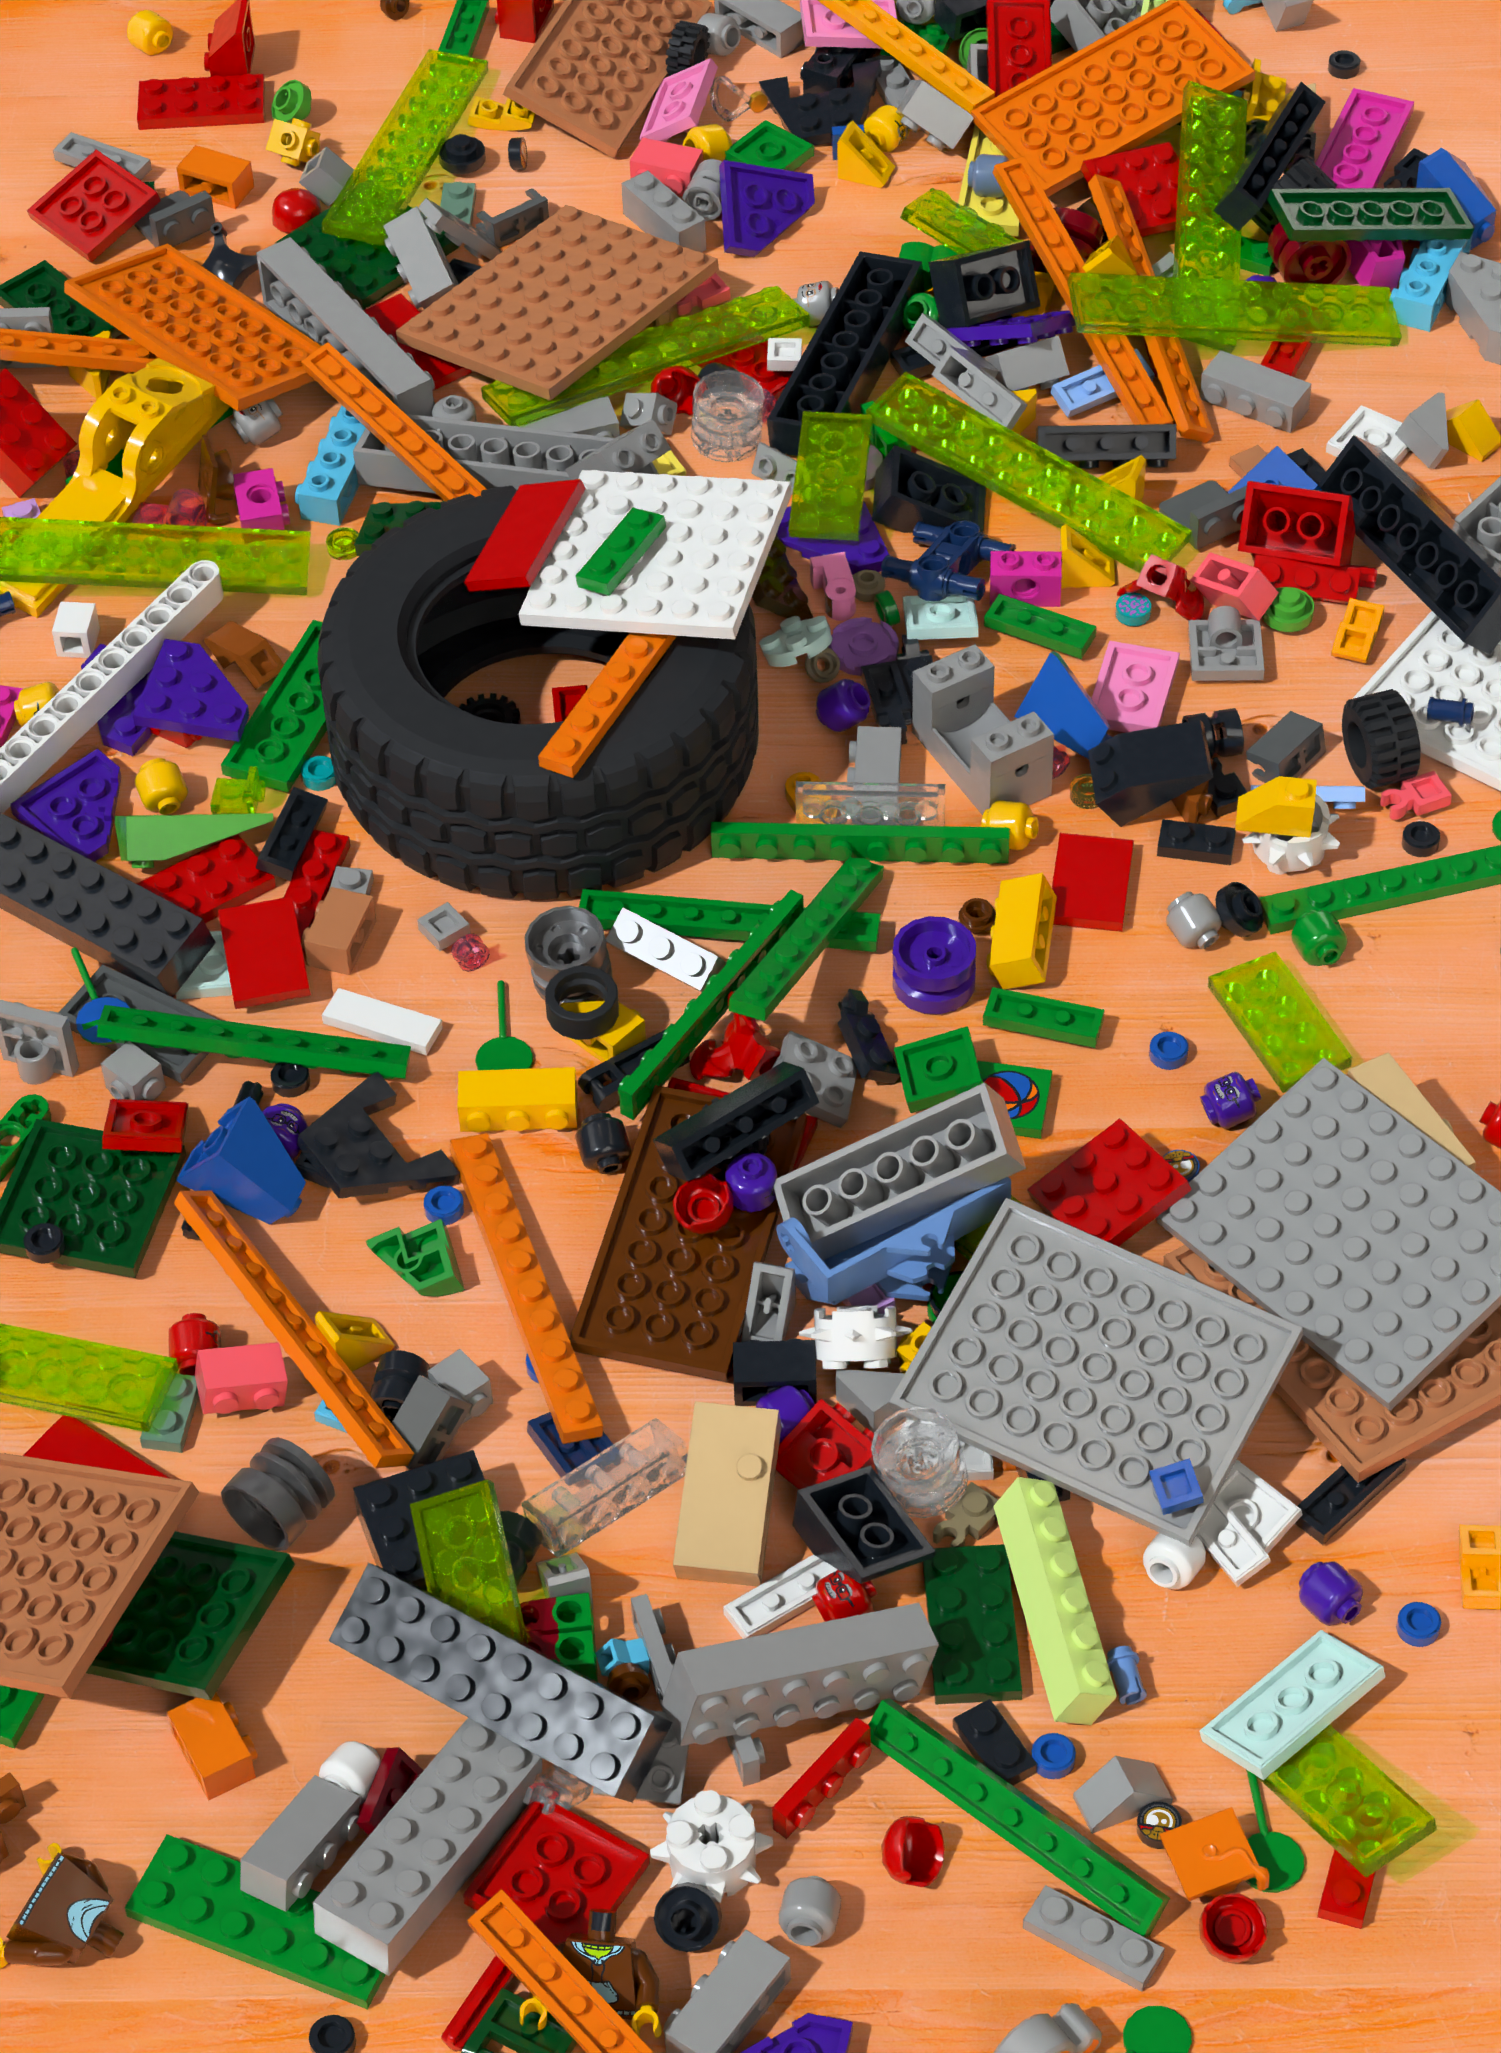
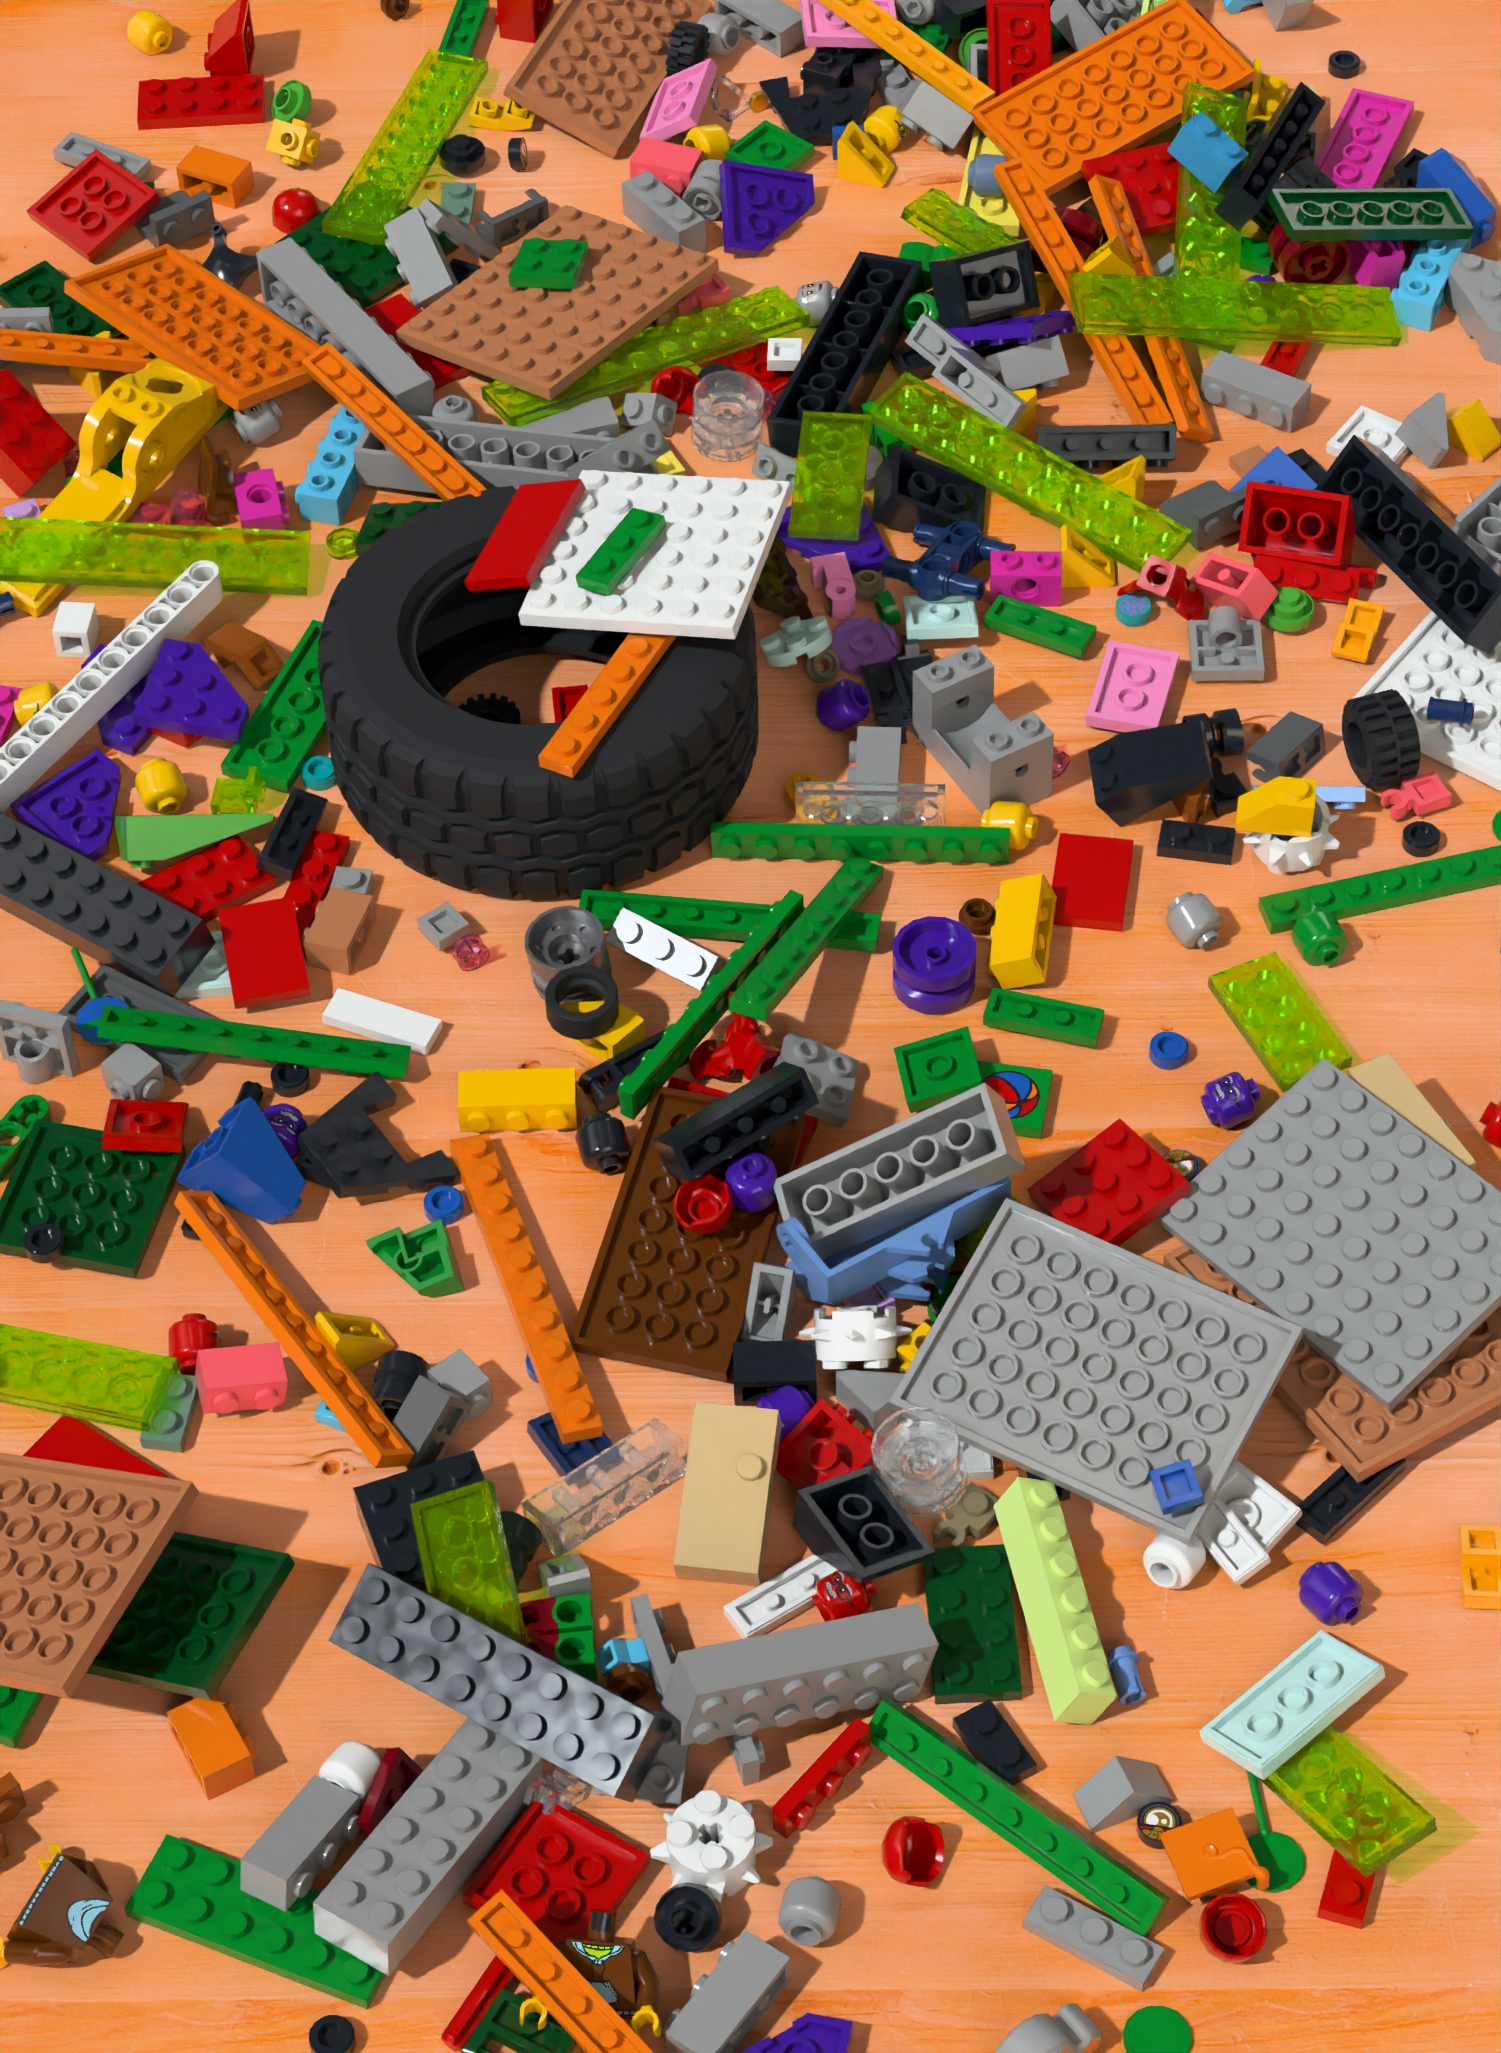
flat silver wheel [221,1437,335,1551] -> none
light grey brick [299,146,355,206] -> none
green piece [475,980,533,1070] -> none
black hinge [838,989,900,1084] -> none
blue slope [1014,651,1112,759] -> none
blue tile [1031,1733,1076,1779] -> none
light blue plate [1050,349,1155,418] -> none
clear yellow tile [1070,774,1098,809] -> none
black plate [1215,882,1264,937] -> none
blue tile [1396,1602,1441,1647] -> none
none -> green plate [508,238,589,289]
none -> dark azure brick [1167,111,1249,193]

